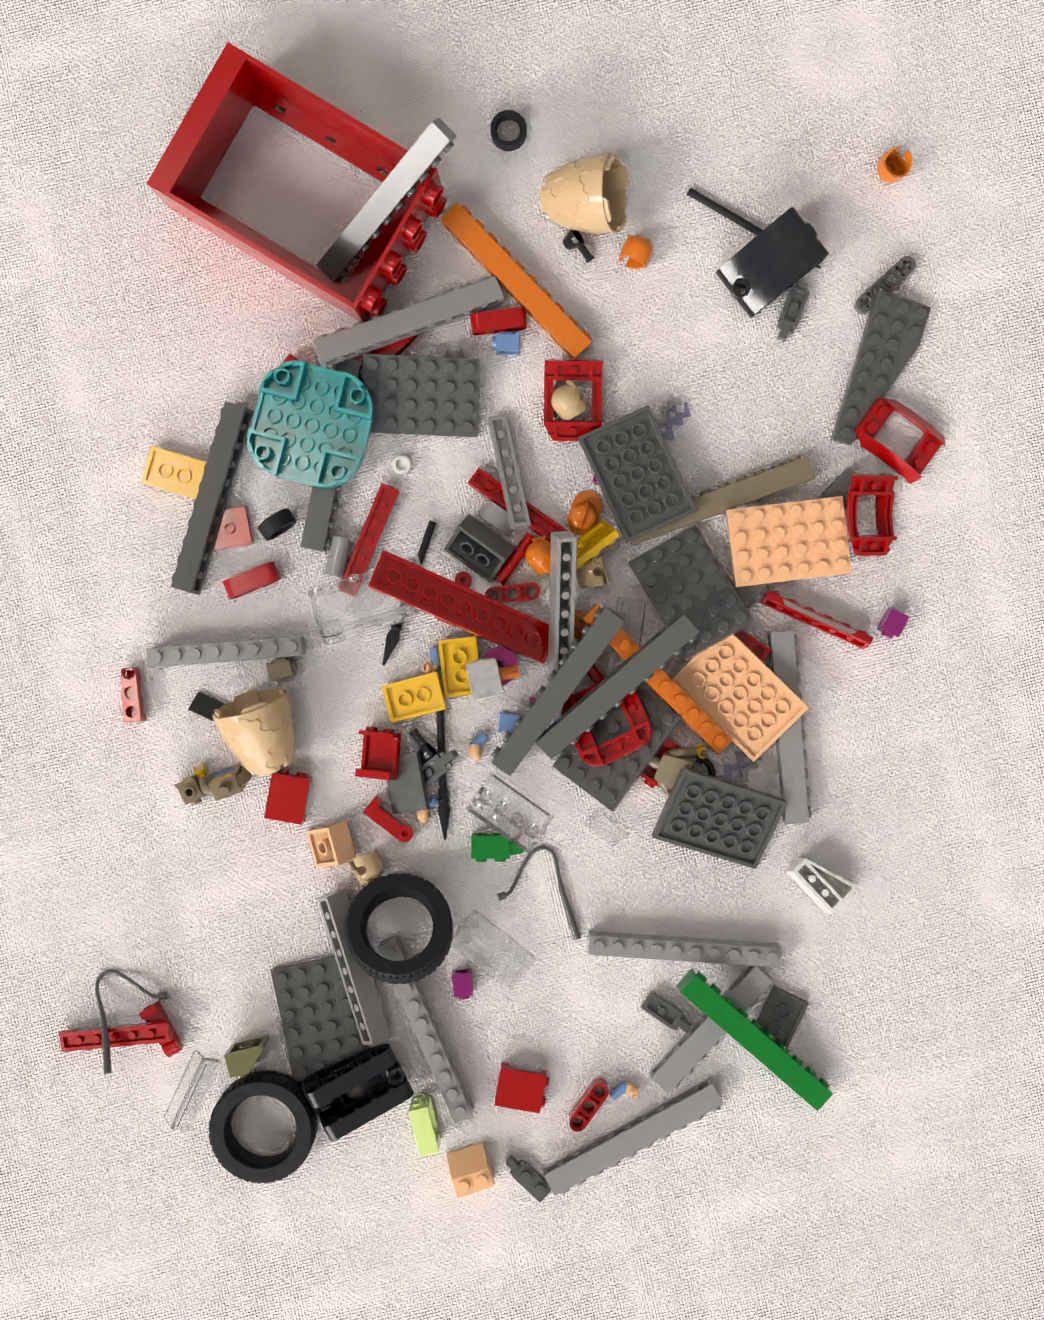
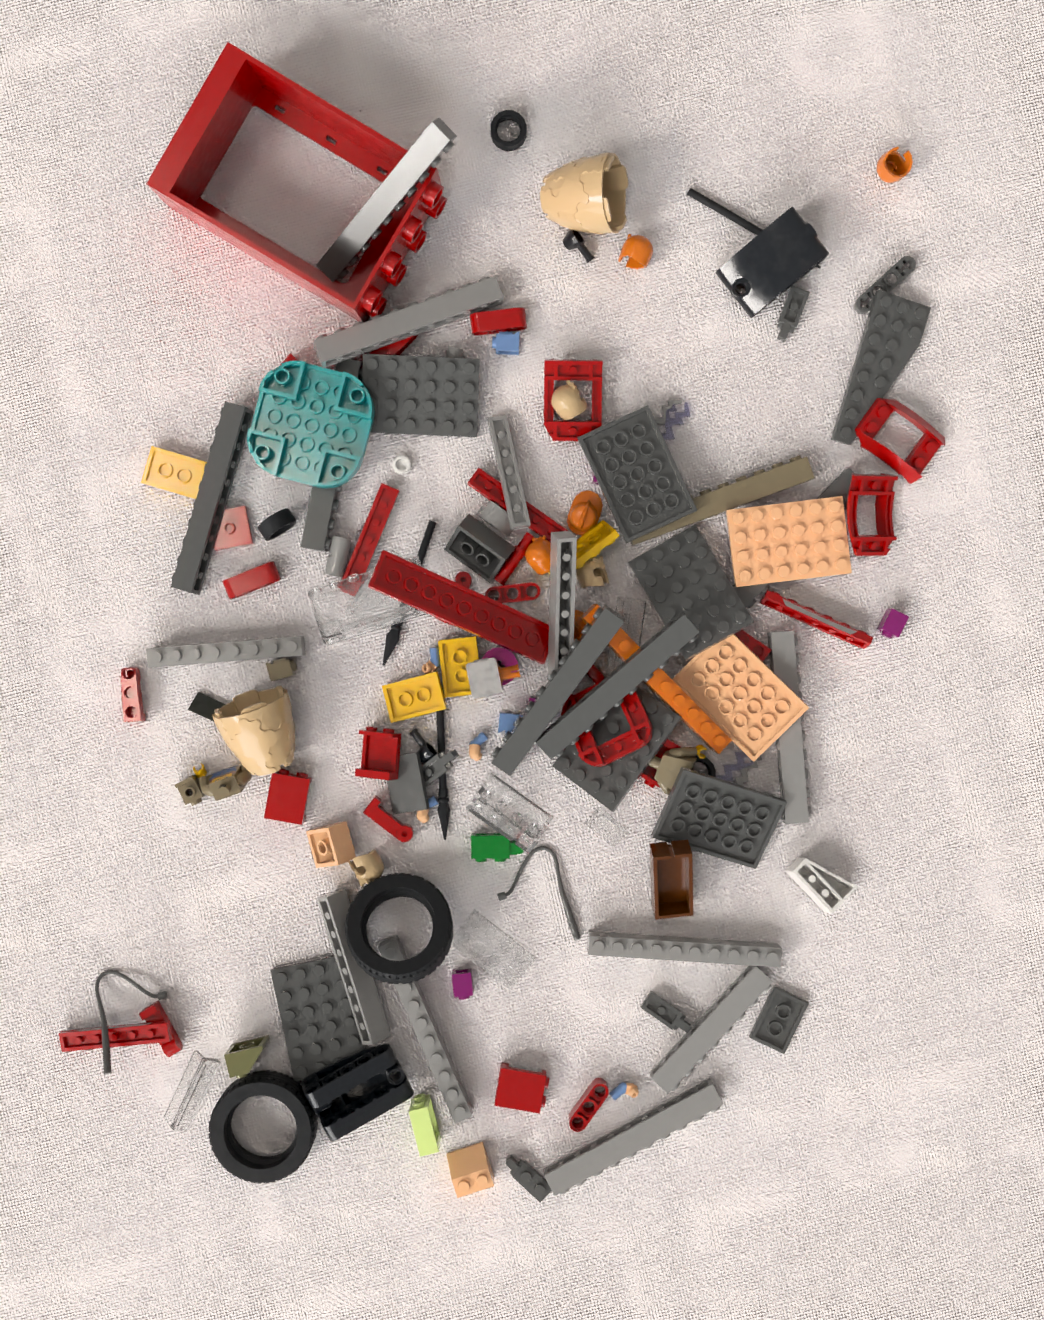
orange brick [441,202,591,360] -> none
green brick [676,968,833,1111] -> none
none -> reddish brown piece [649,839,693,920]

